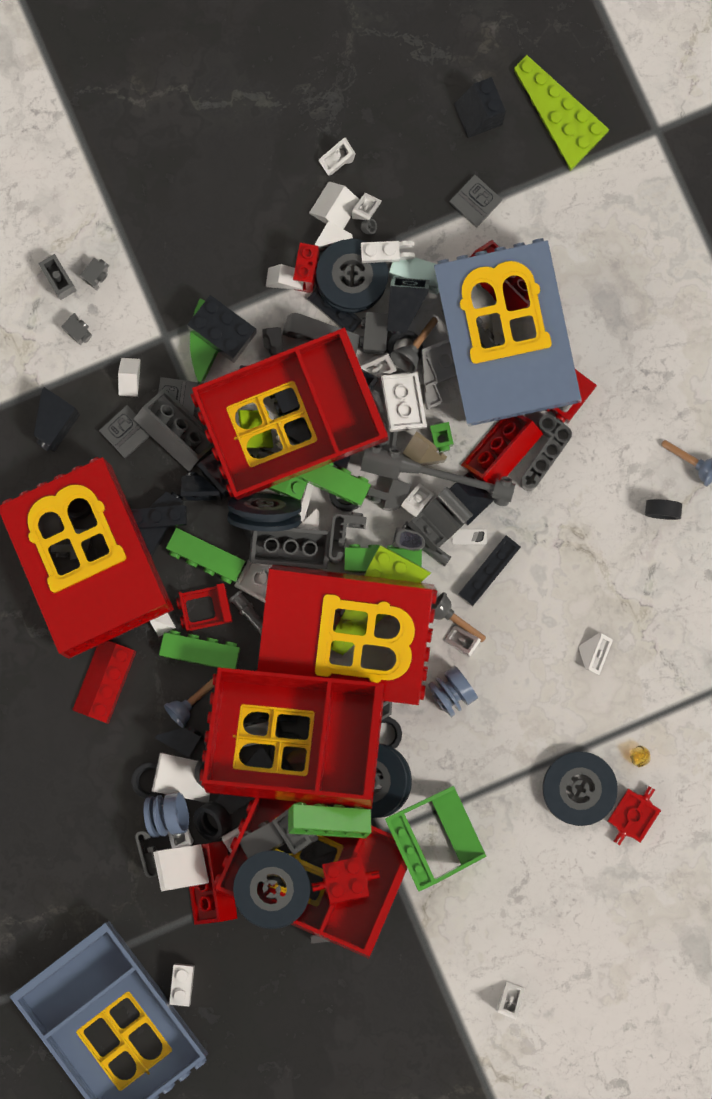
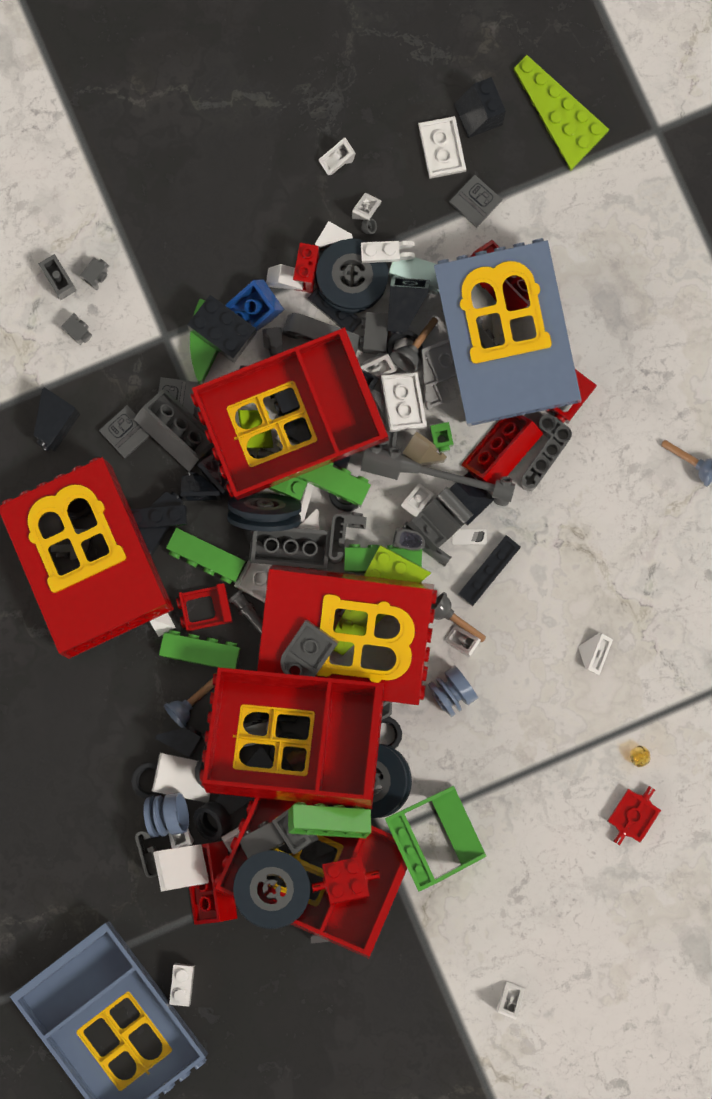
red slope [73,641,136,724] -> none
white slope [118,358,141,397] -> none
white slope [309,182,360,229] -> none
dark grey brick [368,479,411,511] -> none
black wheel [542,752,618,826] -> none
black tyre [645,499,682,520] -> none
none -> blue slope [225,280,285,331]
none -> dark grey tile [281,620,339,677]
none -> white tile [418,116,466,179]

